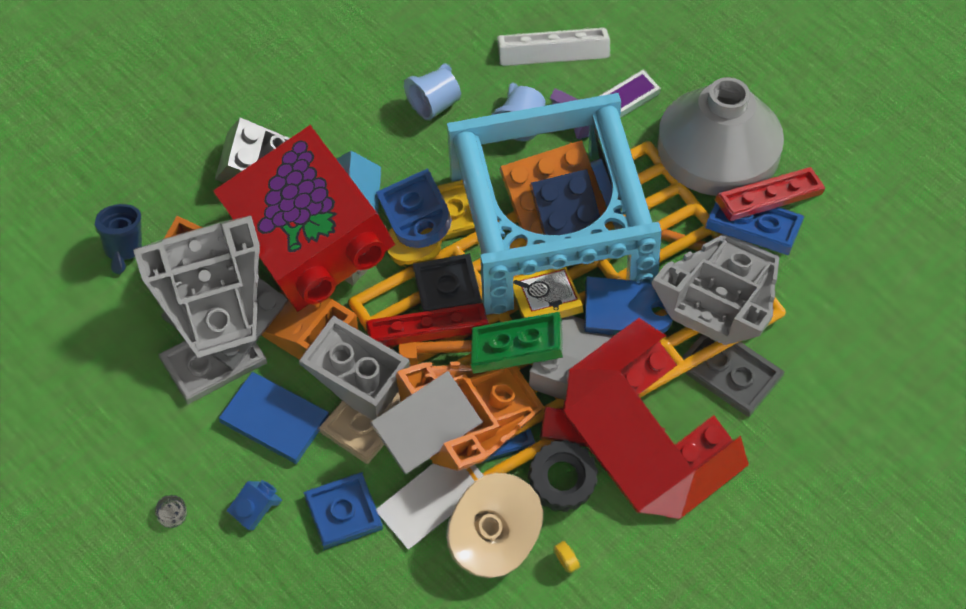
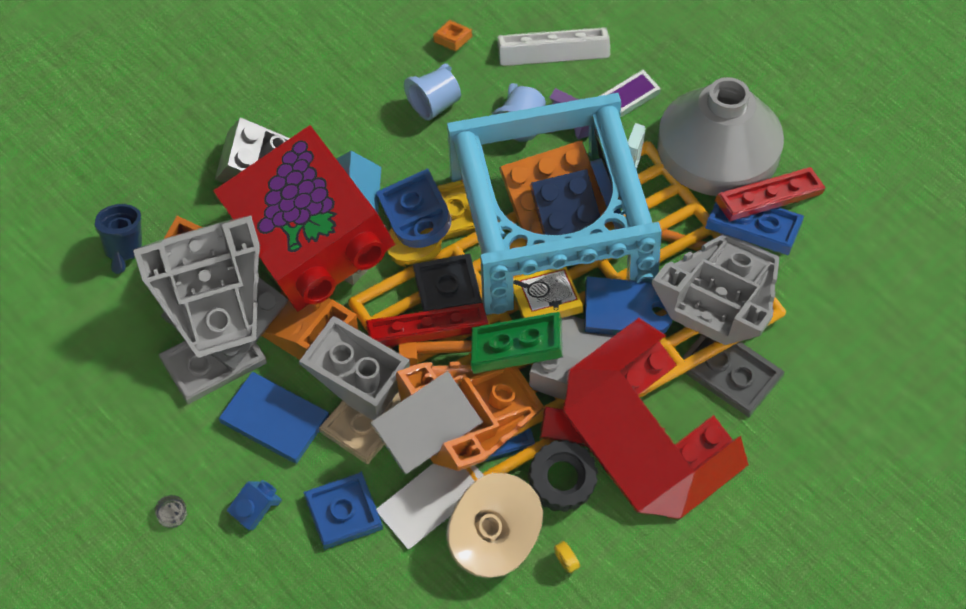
none -> orange tile [433,20,472,51]
none -> light aqua tile [628,123,646,168]

